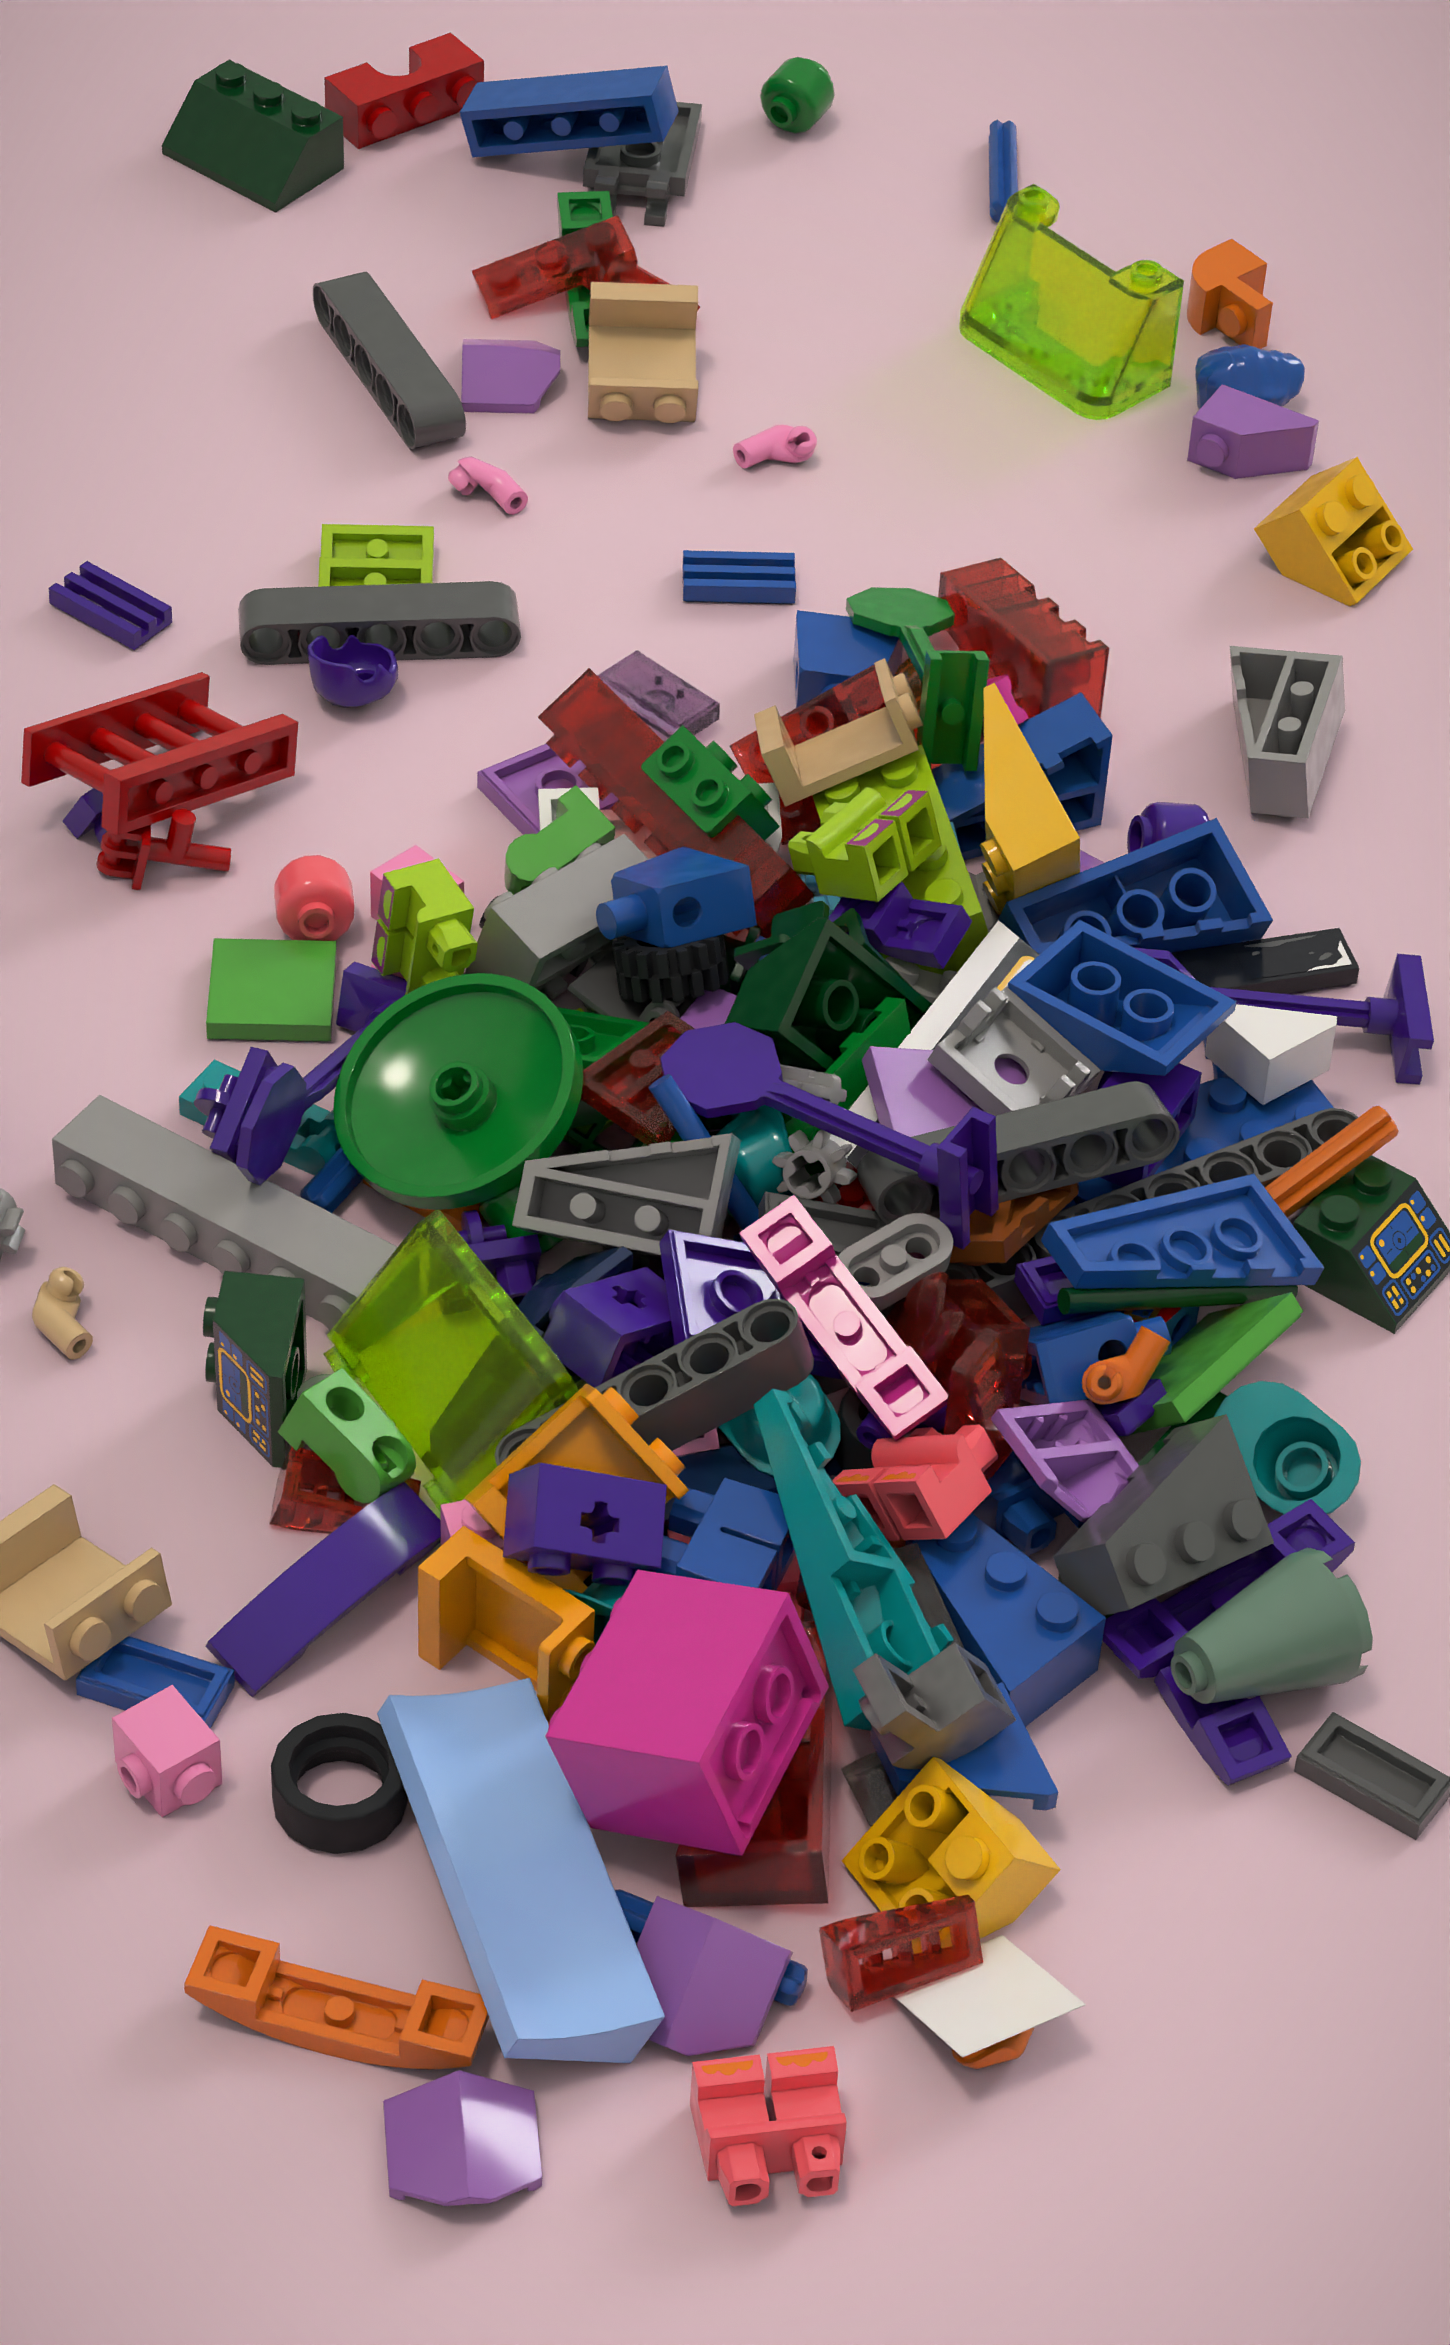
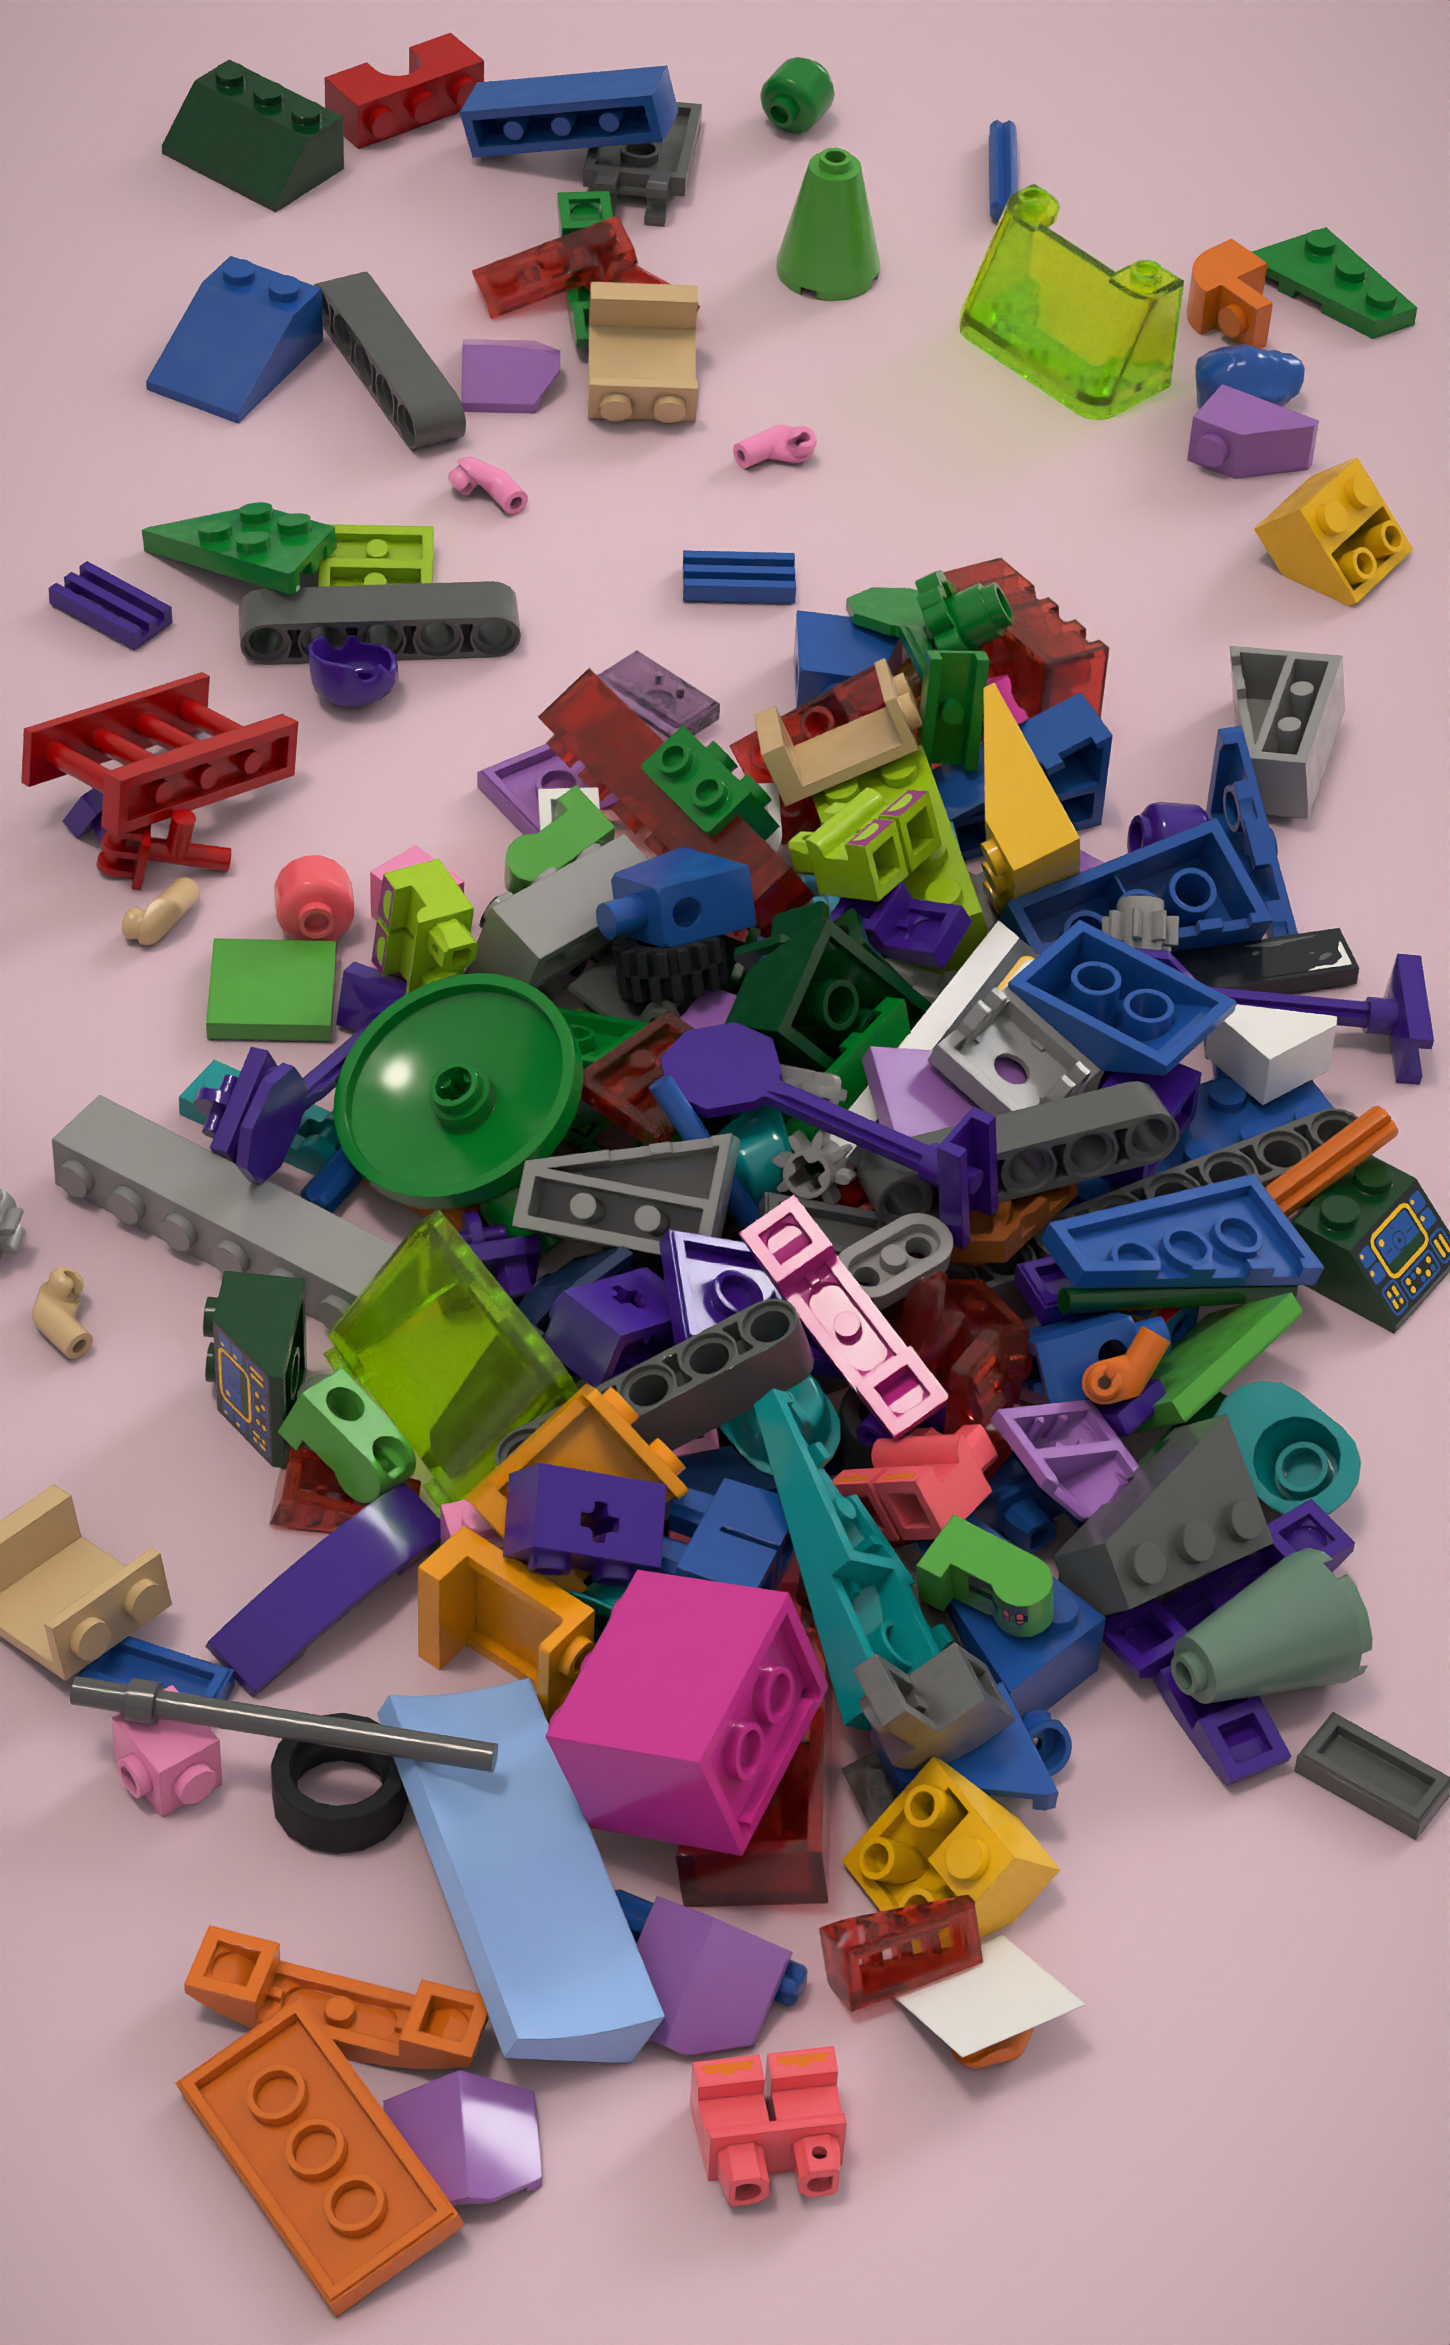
none -> dark grey bar [70,1676,498,1772]
none -> tan arm [122,877,200,946]
none -> green wing [142,502,337,595]
none -> blue slope [146,256,323,423]
none -> orange tile [175,1995,465,2317]
none -> bright green cone [776,148,880,301]
none -> green plant [915,570,1015,675]
none -> bright green leg [916,1514,1054,1637]
none -> blue plate [1022,1709,1072,1776]
none -> light grey gear [1102,896,1179,952]
none -> blue wing [1206,726,1298,938]
none -> green wing [1251,227,1417,339]

